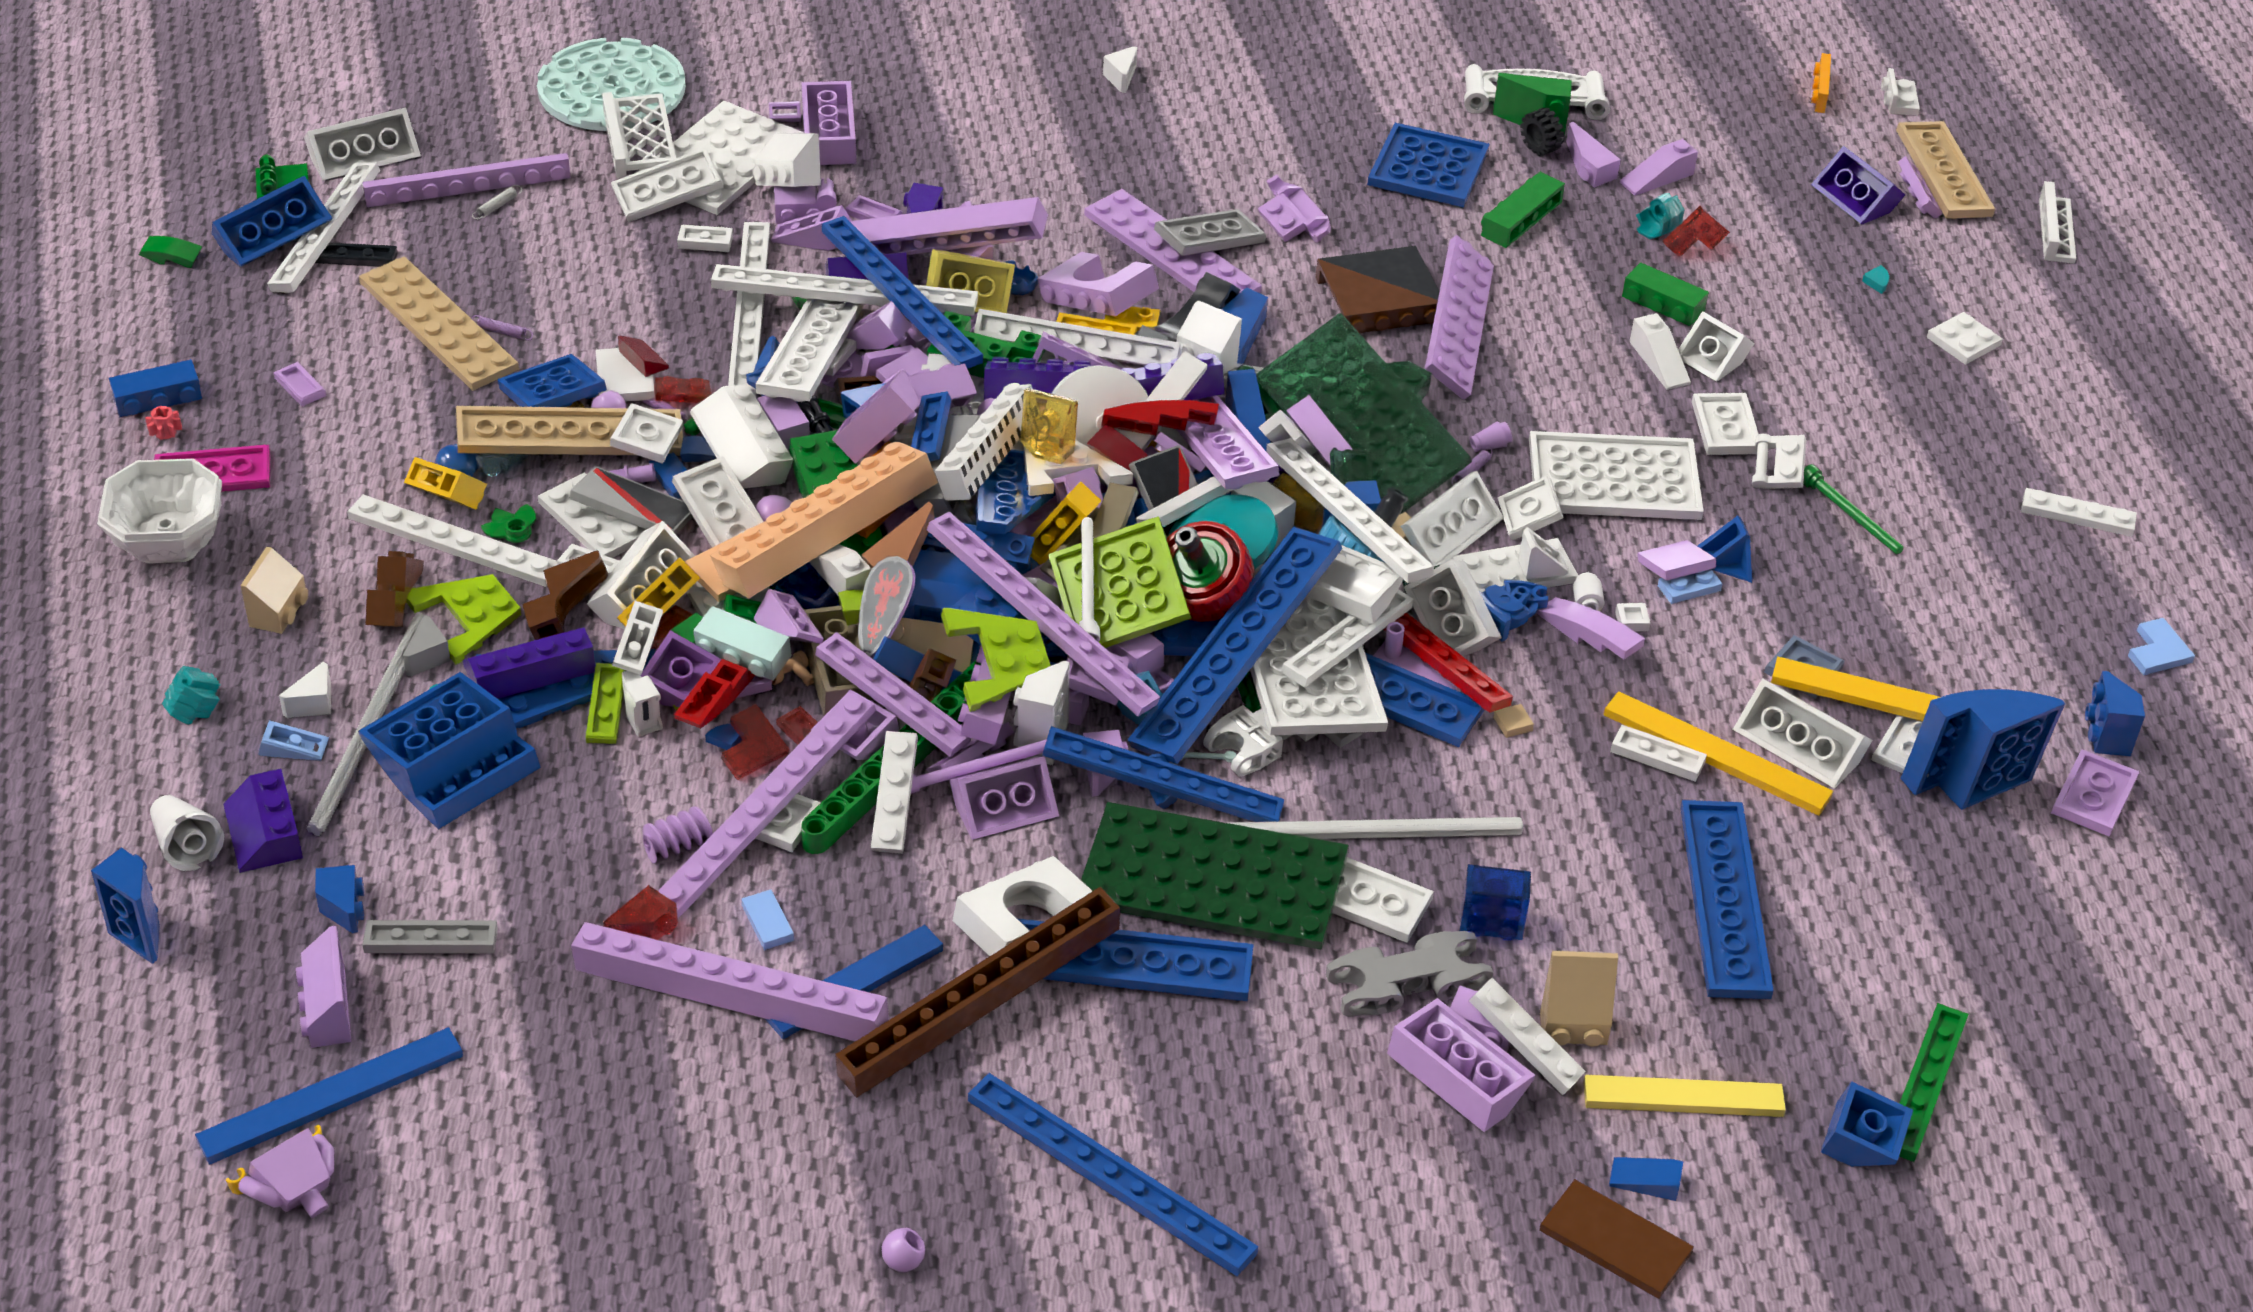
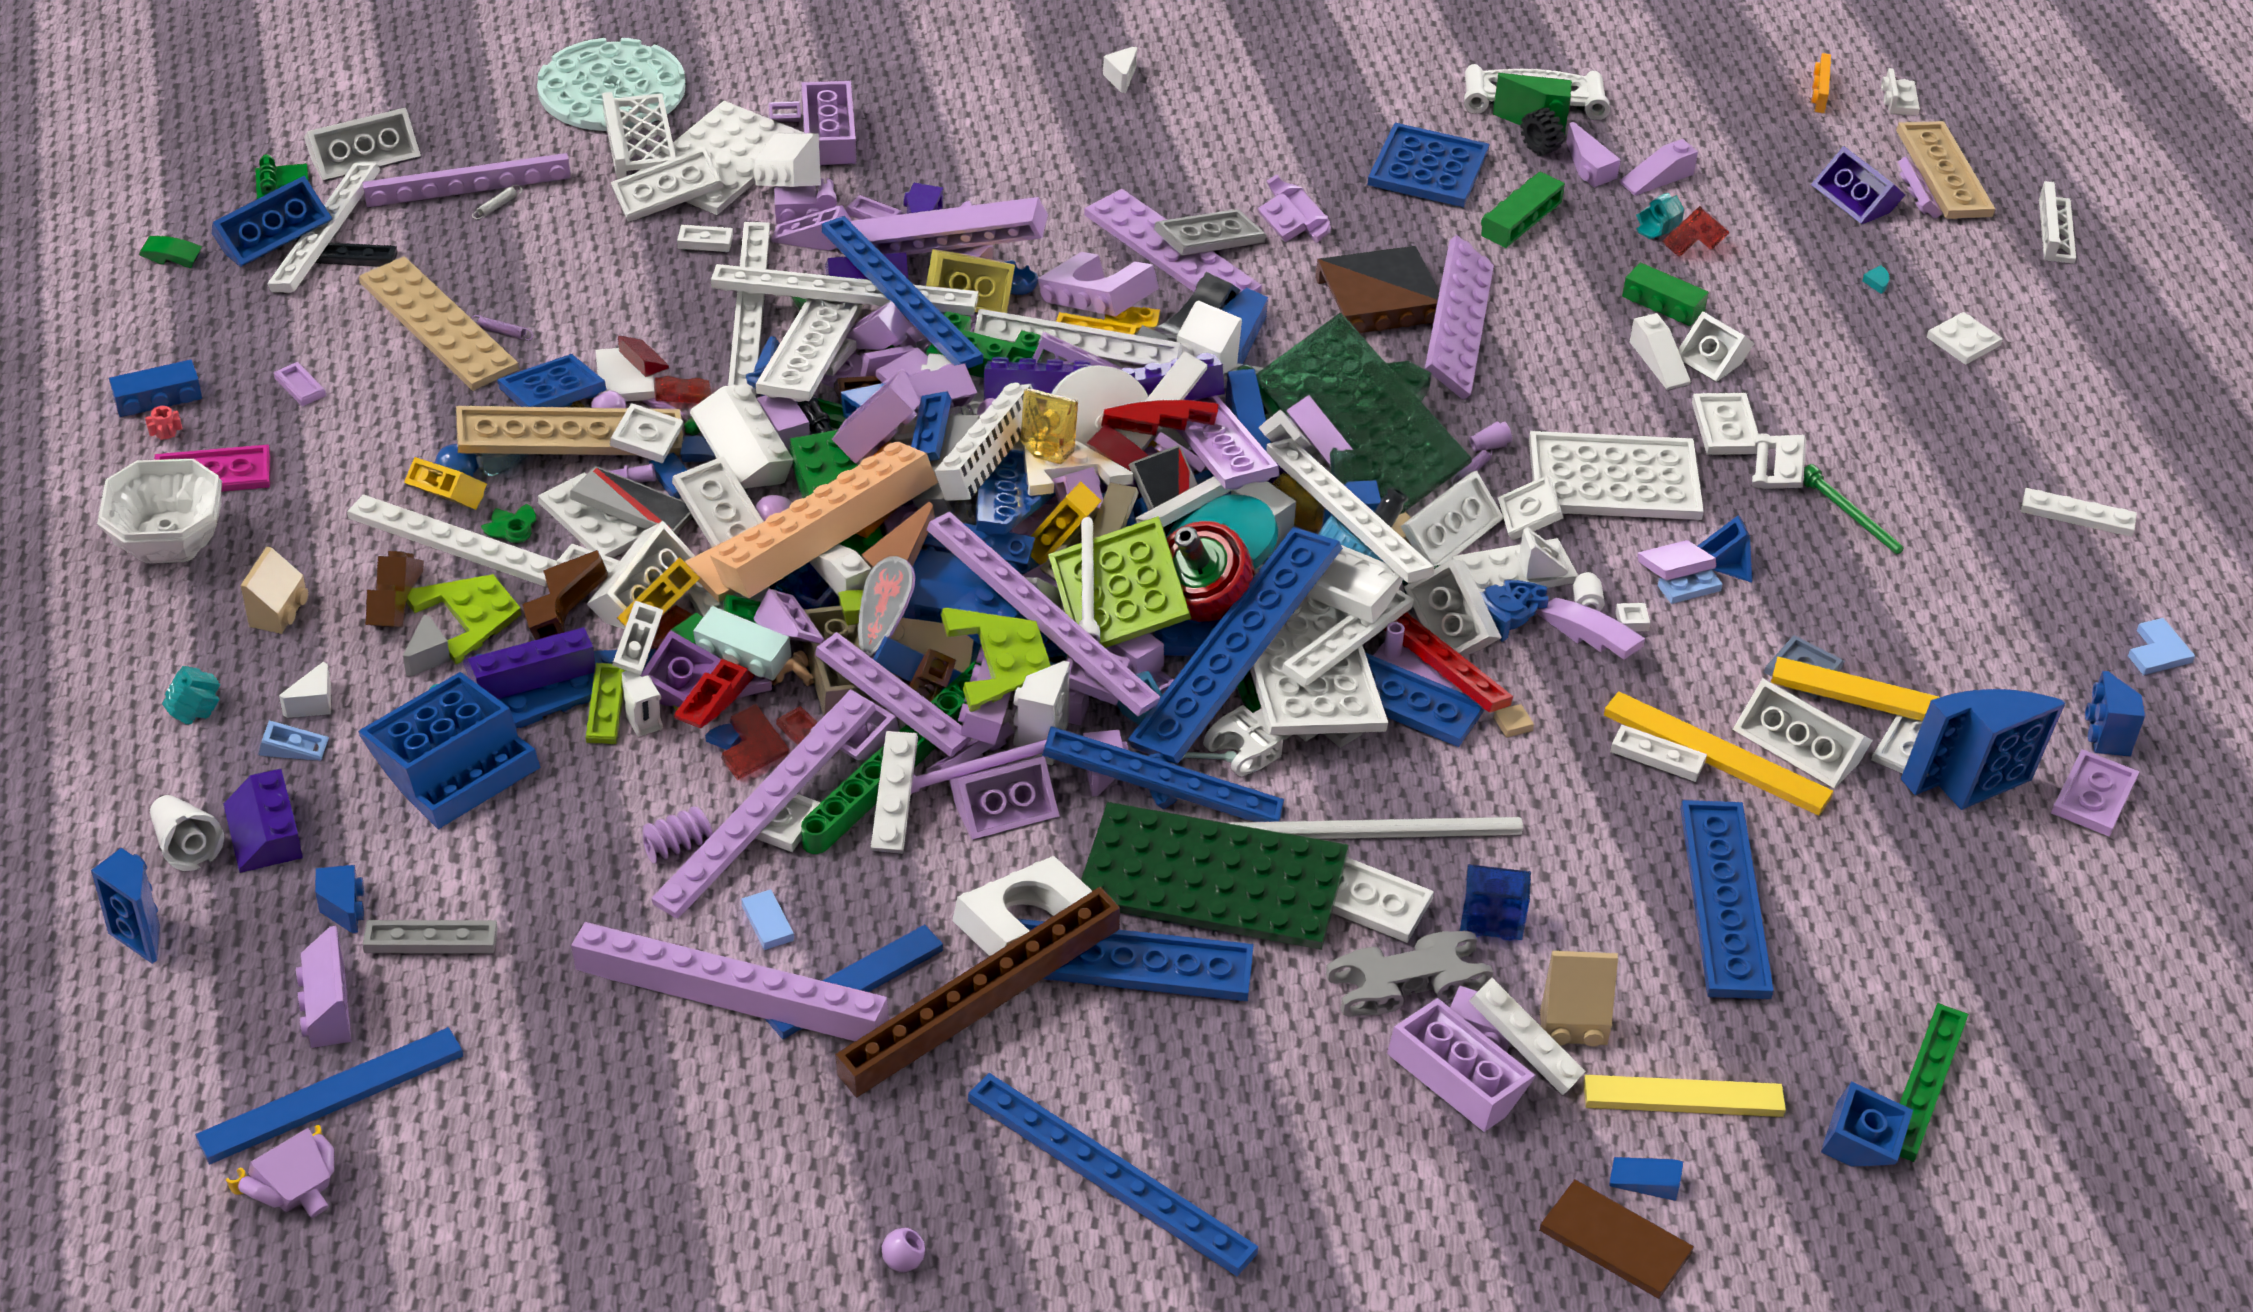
white axle [307,612,423,836] -> none
clear red slope [603,885,678,940] -> none

